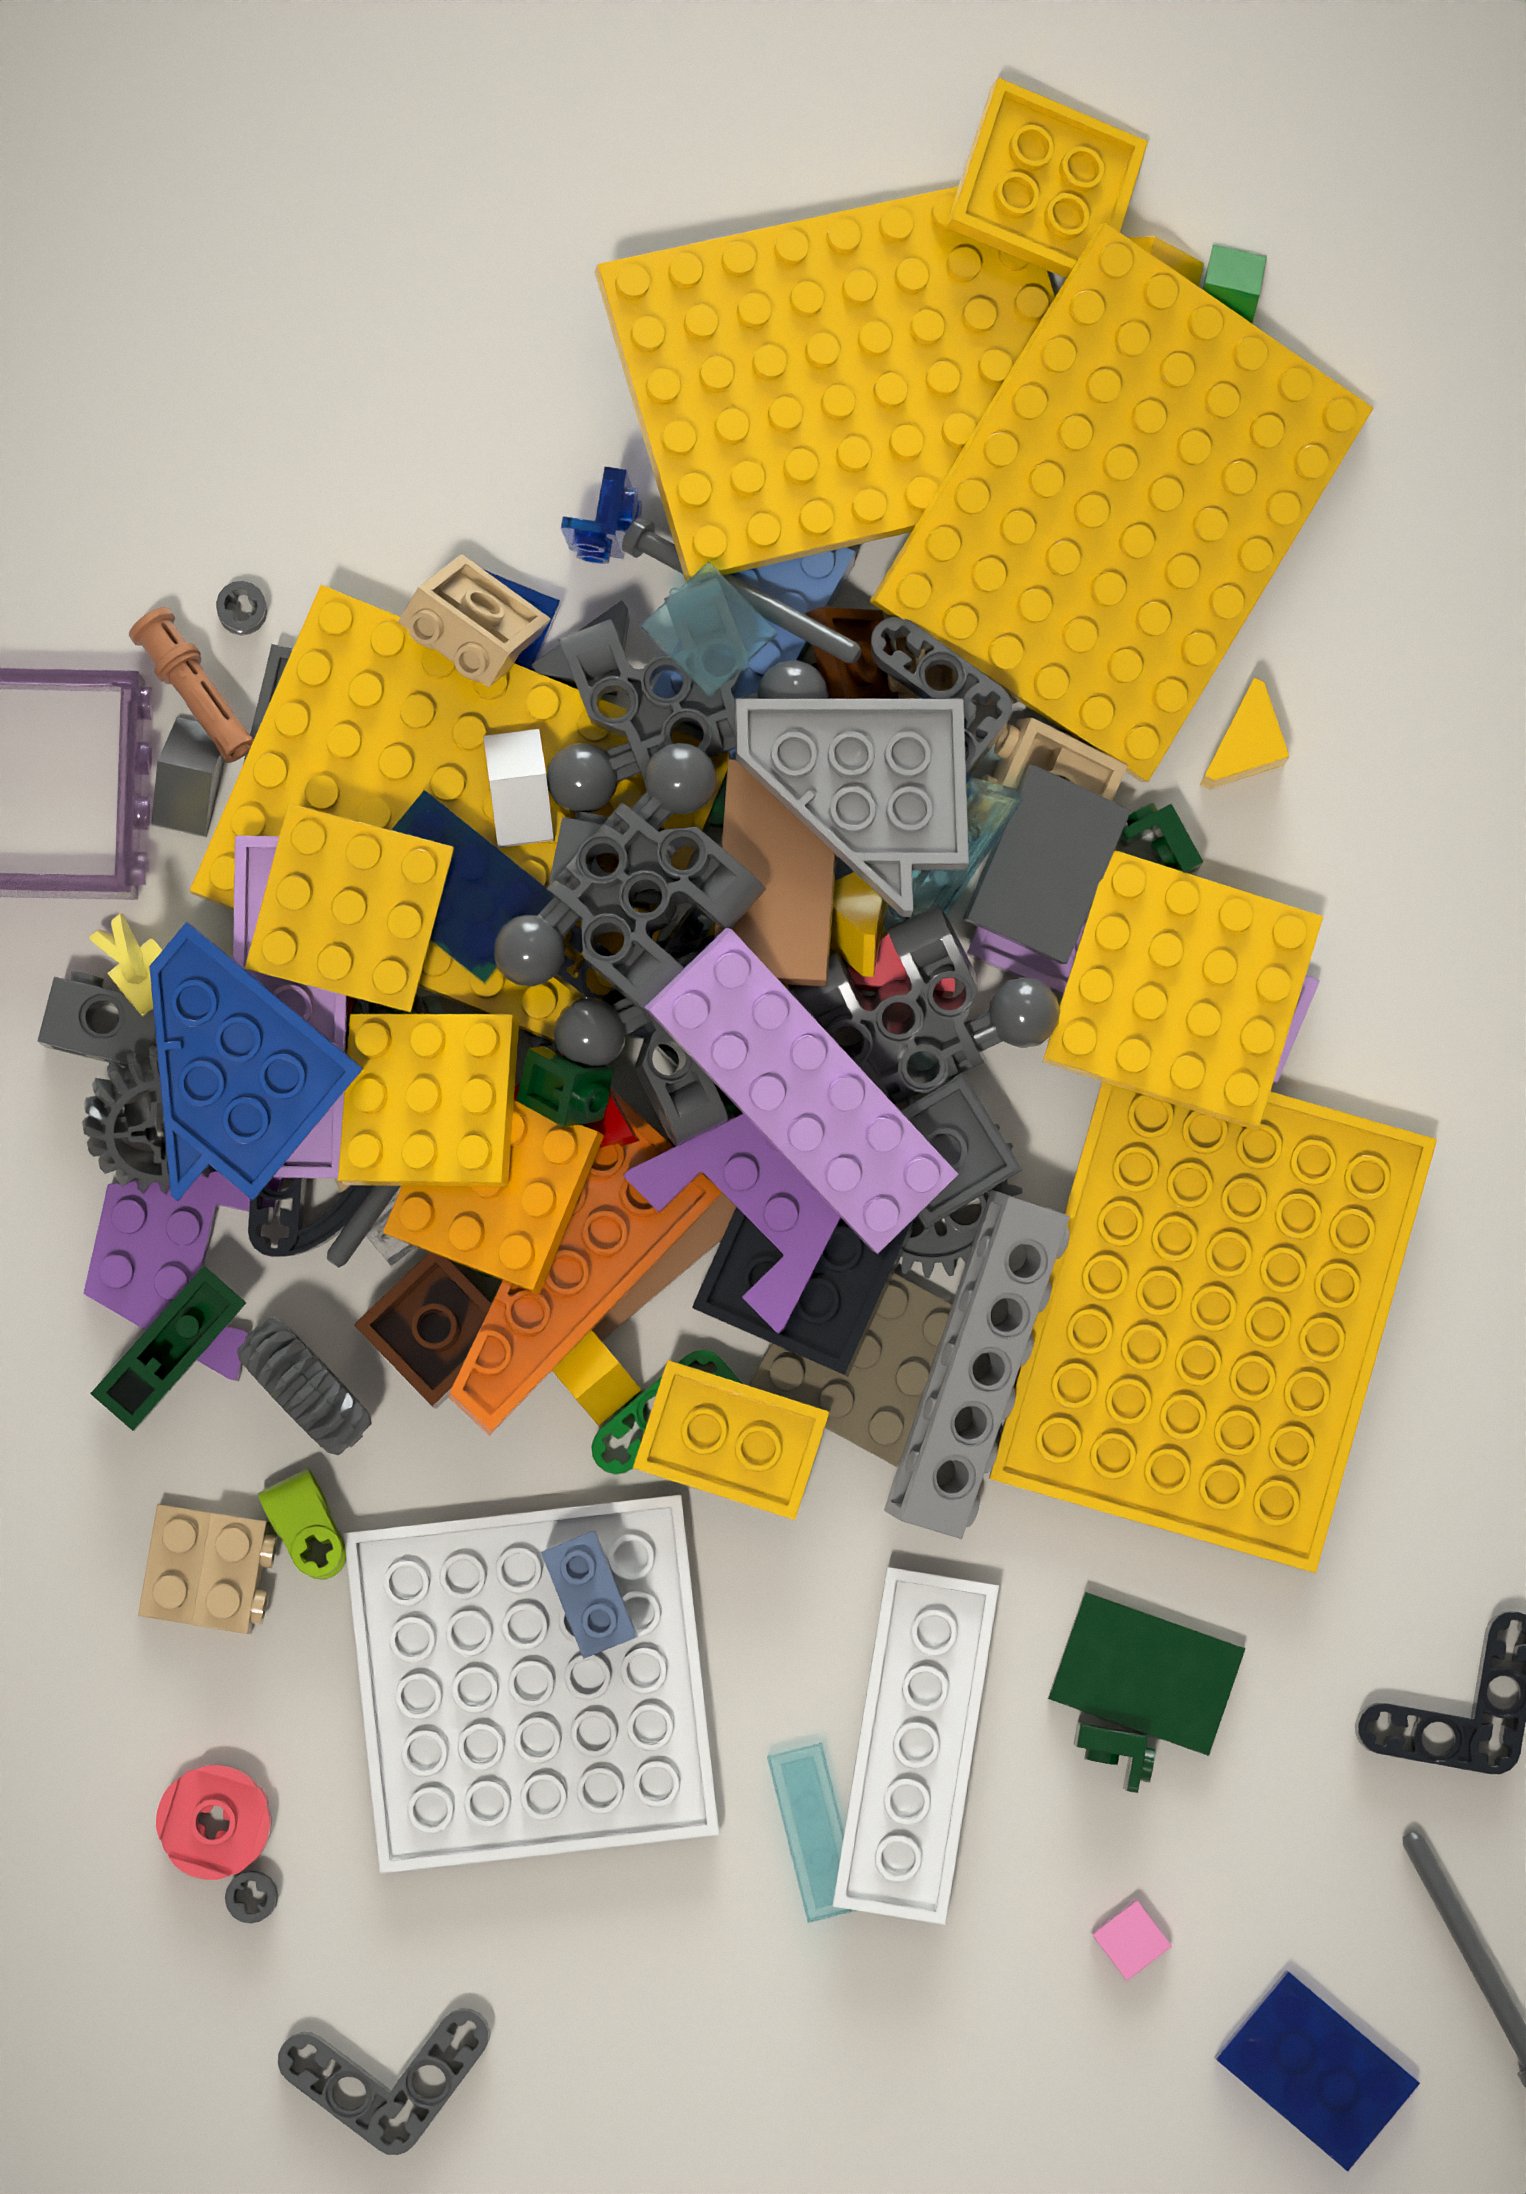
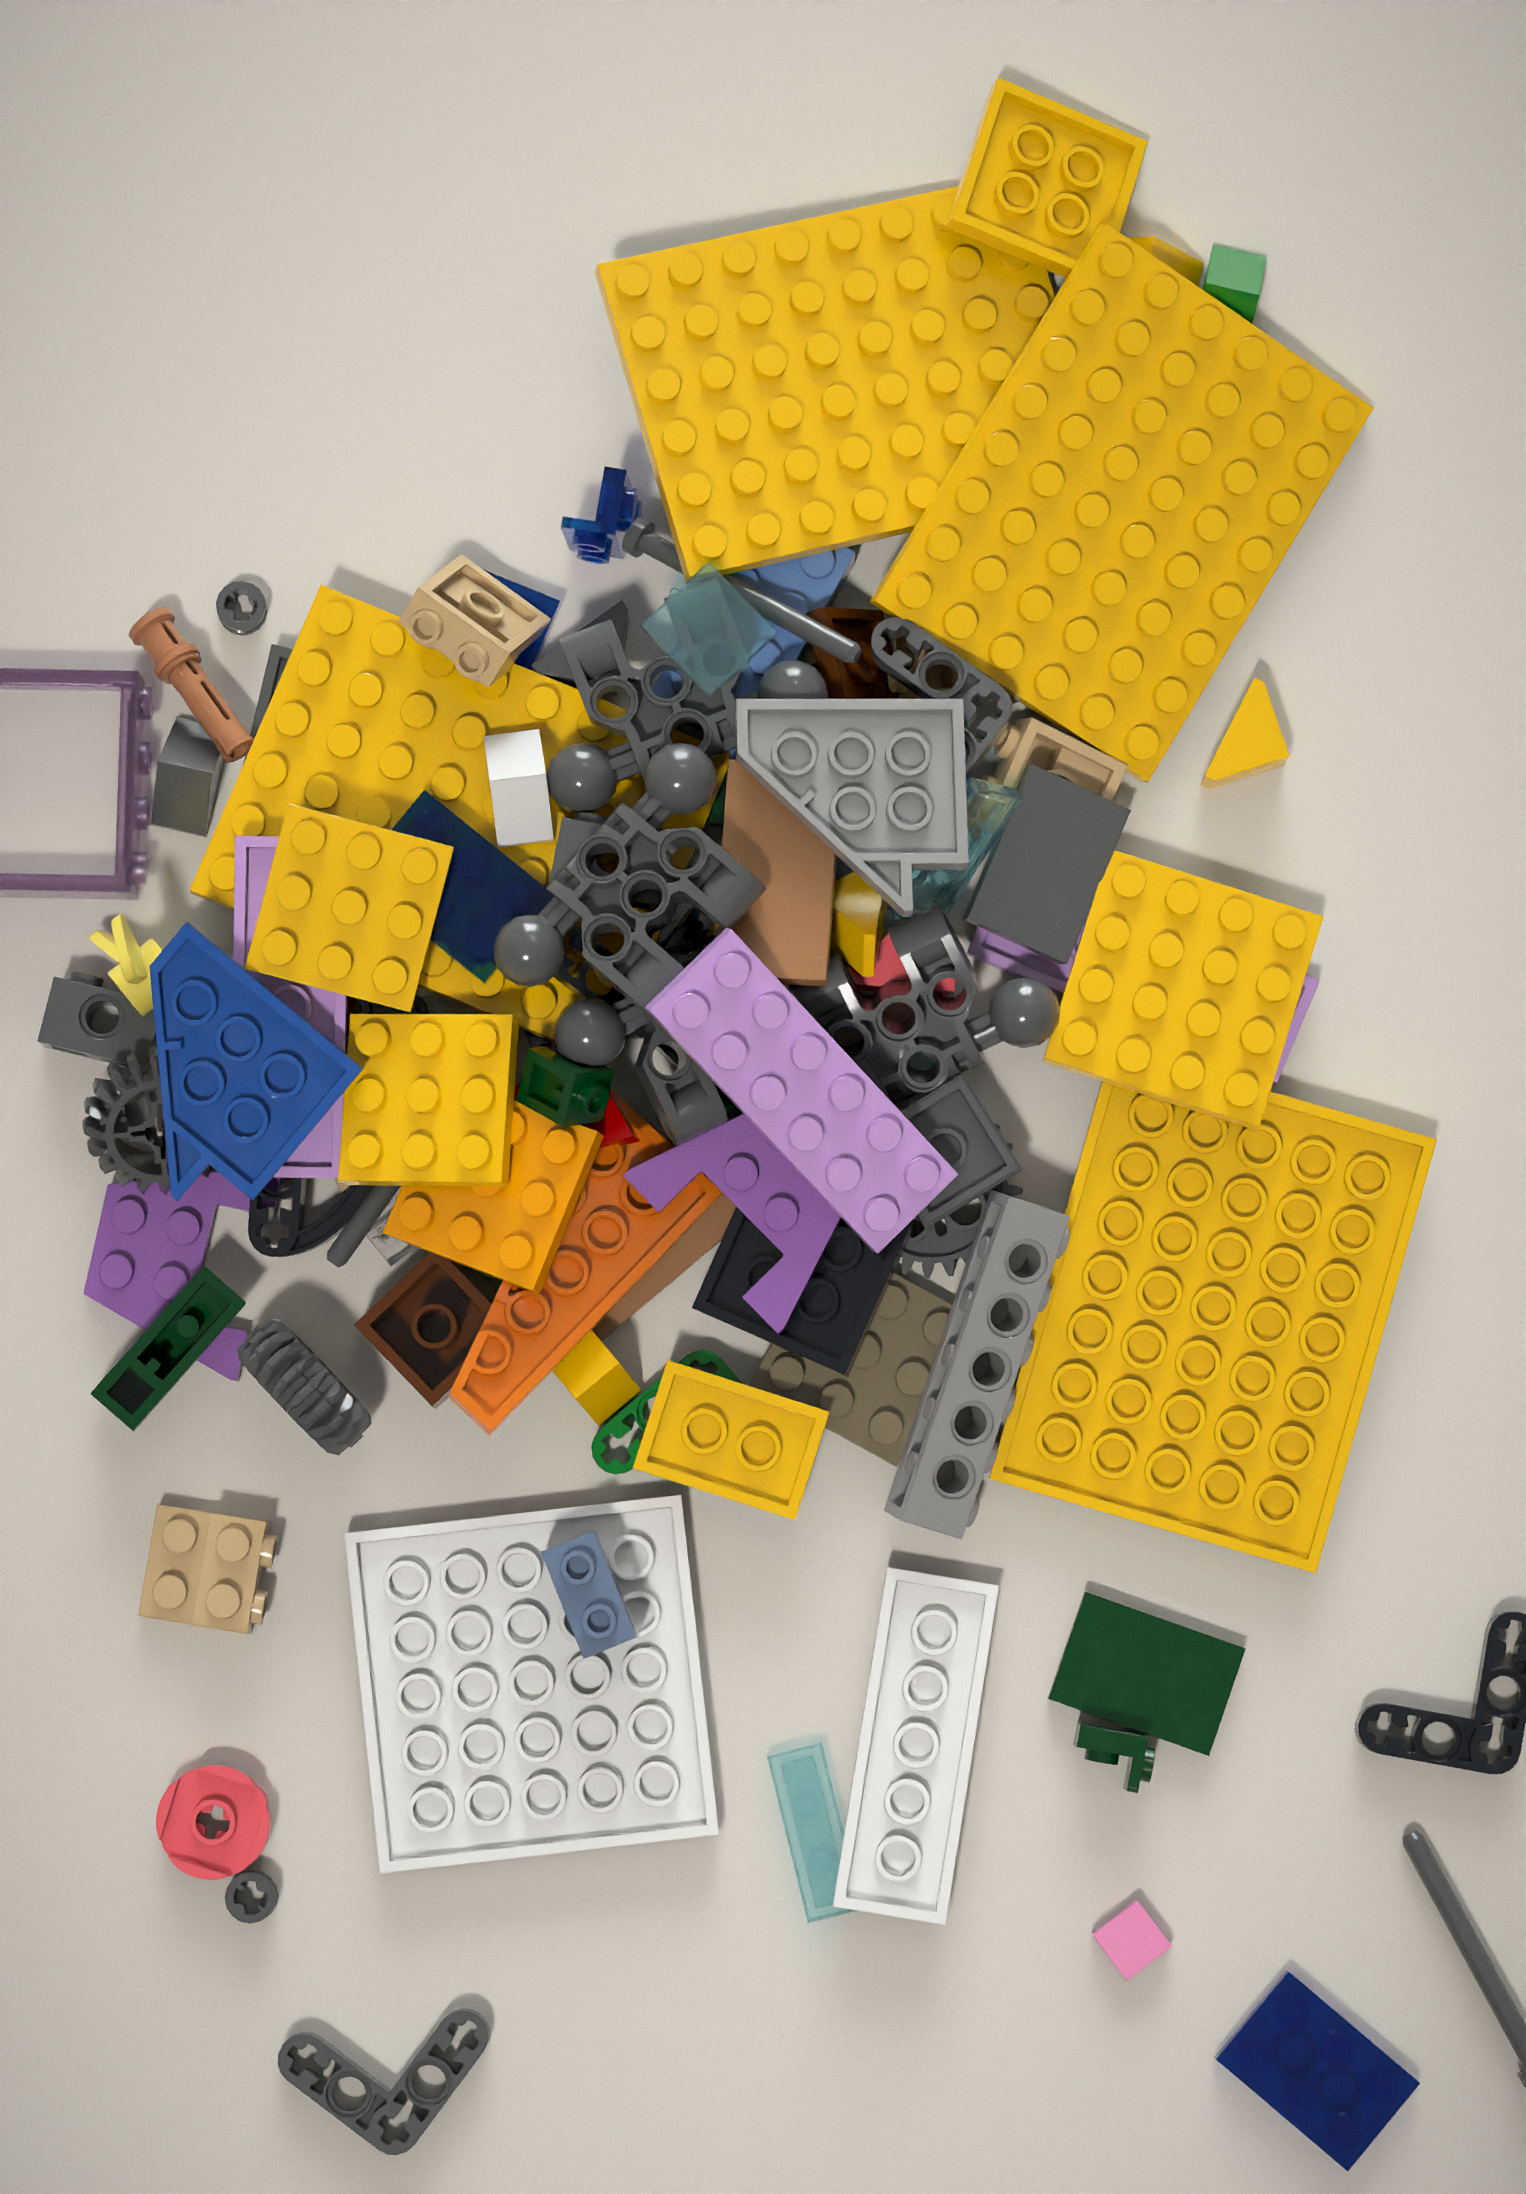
lime piece [258,1468,346,1580] -> none
dark green bracket [1119,803,1203,874] -> none

